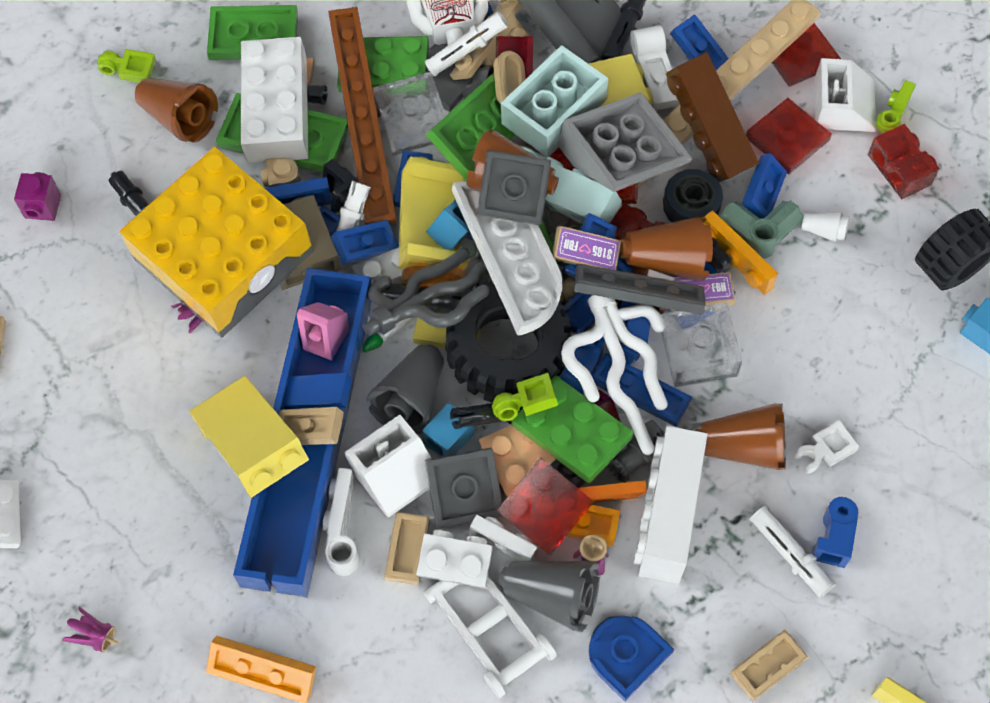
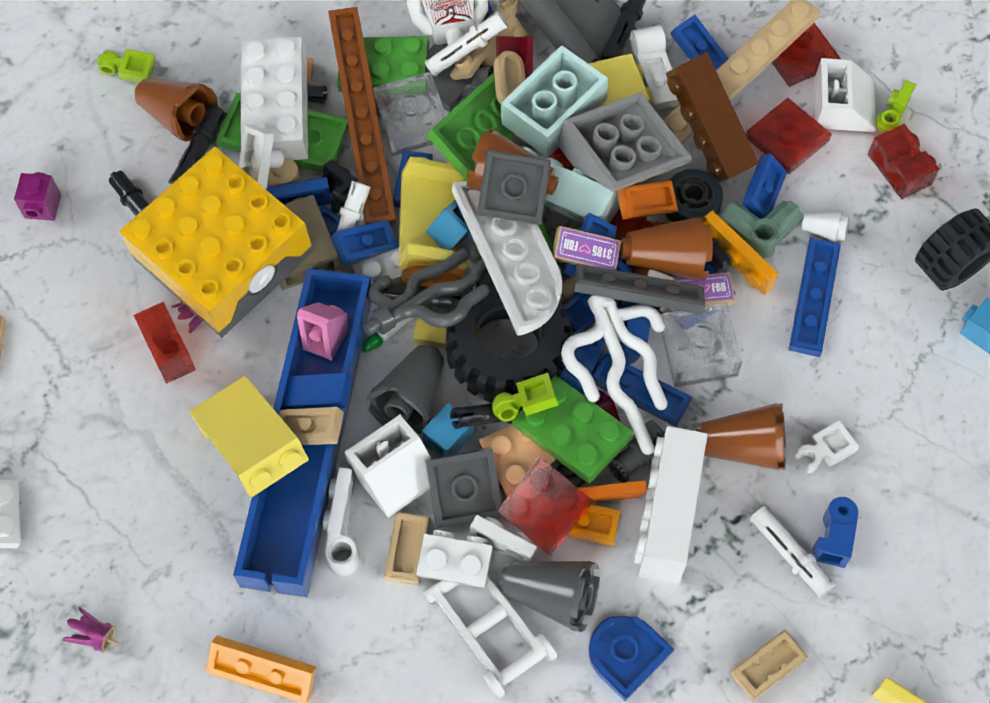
bright green plate [207,5,298,60] -> none
tan piece [573,535,609,575] -> none
none -> clear red brick [133,301,196,384]
none -> black pin [168,104,227,184]
none -> white tile [239,125,284,189]
none -> orange tile [617,180,678,220]
none -> blue tile [788,237,841,357]

